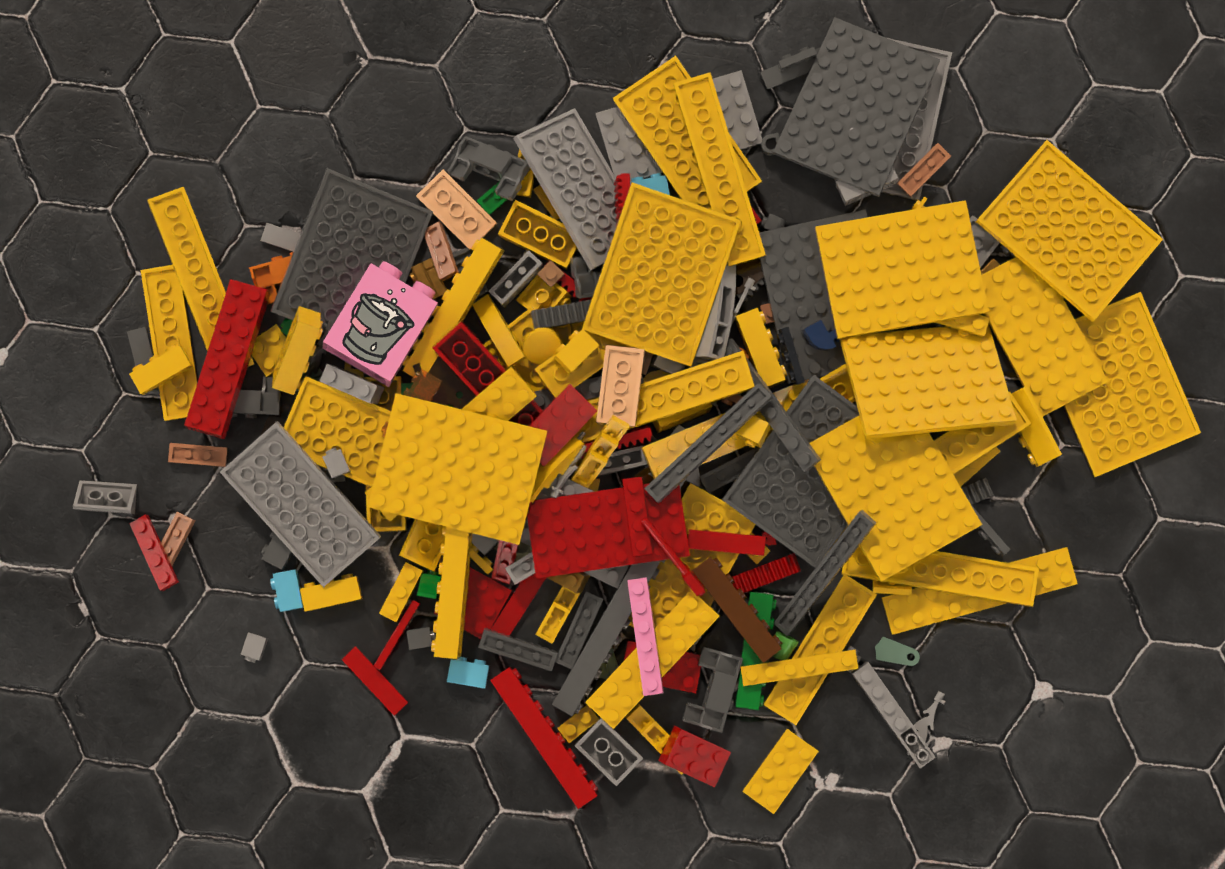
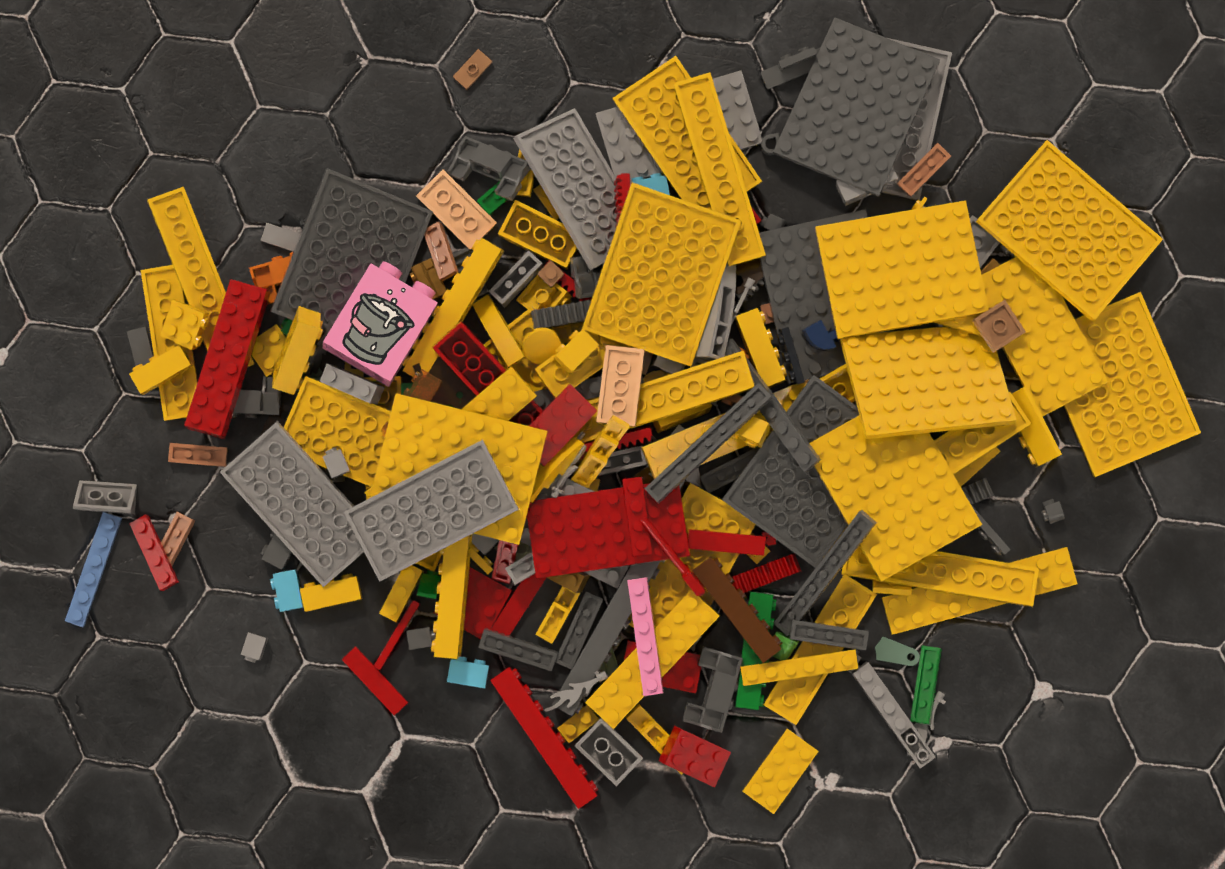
none -> medium blue plate [65,512,122,627]
none -> yellow plate [160,299,209,350]
none -> light grey plate [344,440,519,582]
none -> medium nougat plate [453,49,493,90]
none -> light grey piece [545,671,608,711]
none -> dark grey plate [789,619,869,650]
none -> green tile [910,645,942,725]
none -> medium nougat plate [972,300,1026,353]
none -> dark grey plate [1041,499,1065,524]

